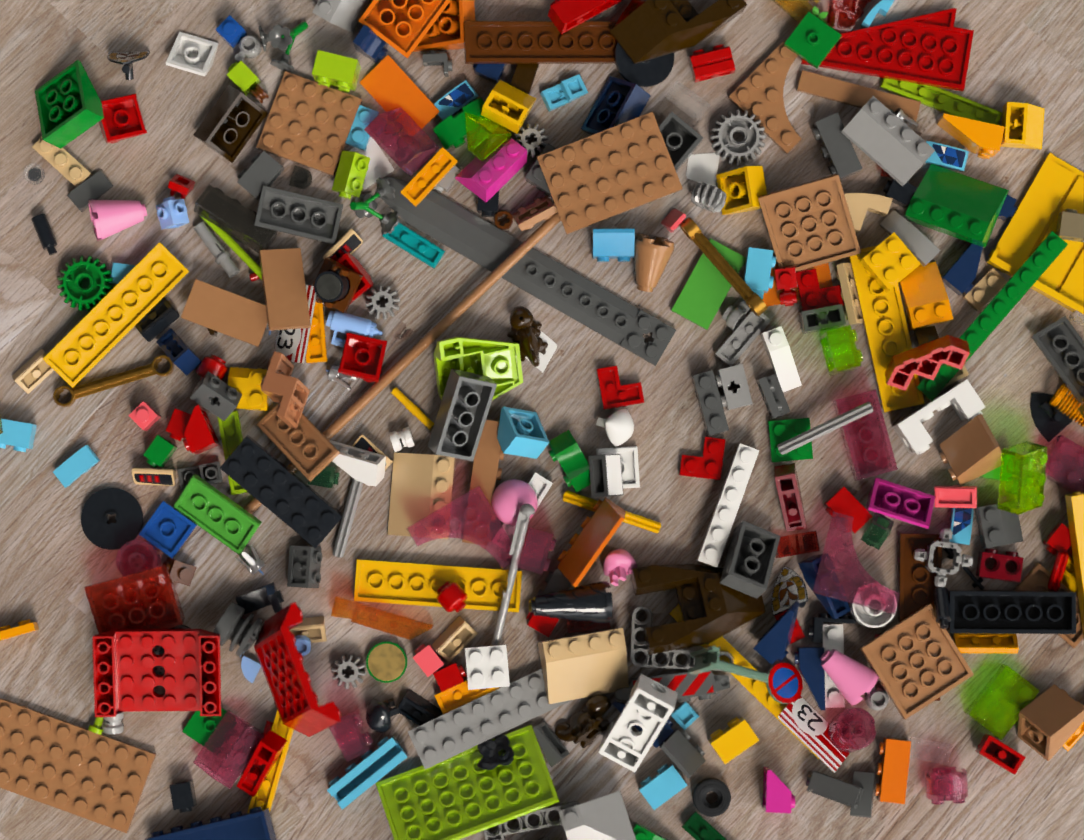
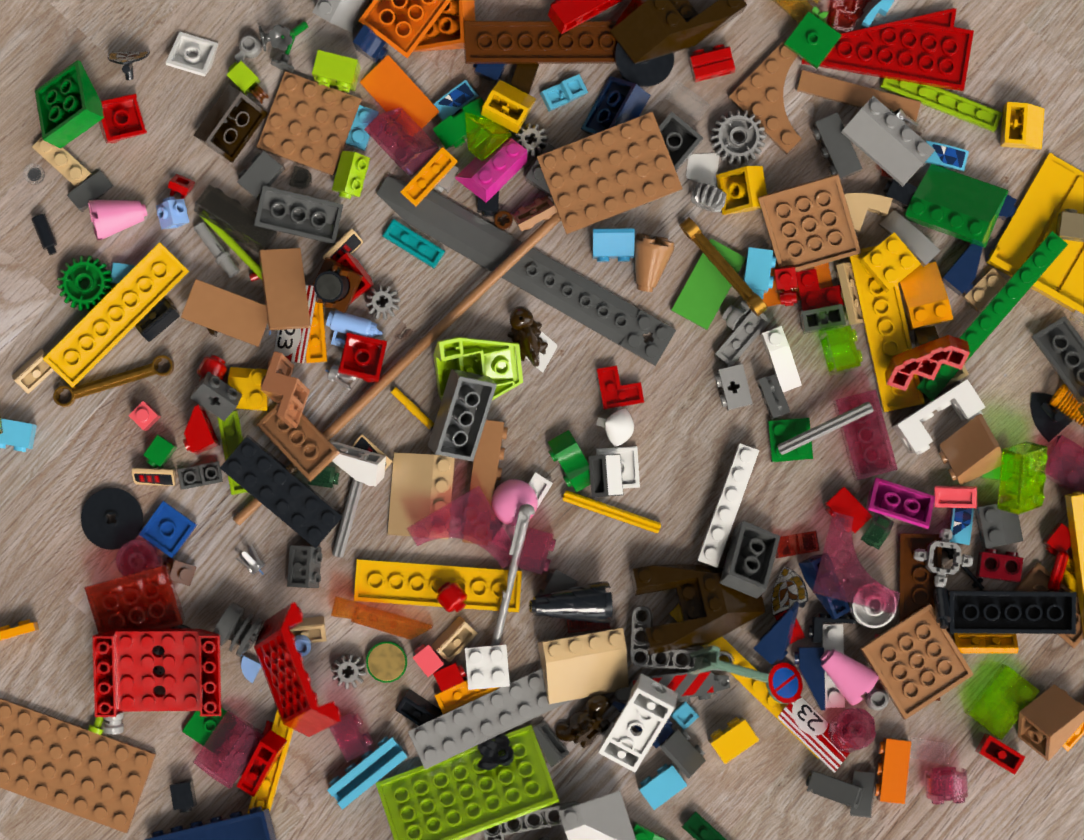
medium azure slope [53,444,100,488] -> none
dark blue arch [156,328,202,376] -> none
red brick [166,408,191,442] -> none
bright green tile [173,474,262,555] -> none
blue brick [215,15,247,48] -> none
black bracket [235,582,284,615] -> none
white sticker [349,136,394,190] -> none
dark grey plant [350,178,399,234] -> none
black piece [366,698,399,733] -> none
white wheel [389,426,415,452] -> none
dark grey bracket [423,50,453,77] -> none
medium azure slope [497,406,549,459] -> none
red brick [526,612,559,637] -> none
orange slope [557,497,626,587] -> none
bright pink piece [603,548,638,586] -> none
coral slope [661,209,686,233] -> none
red plate [679,437,726,480] -> none
dark grey brick [691,370,729,437] -> none
black tyre [693,778,731,817] -> none
dark pink slope [762,767,795,813] -> none
dark red slope [774,463,807,532] -> none
light orange slope [937,113,1005,159] -> none

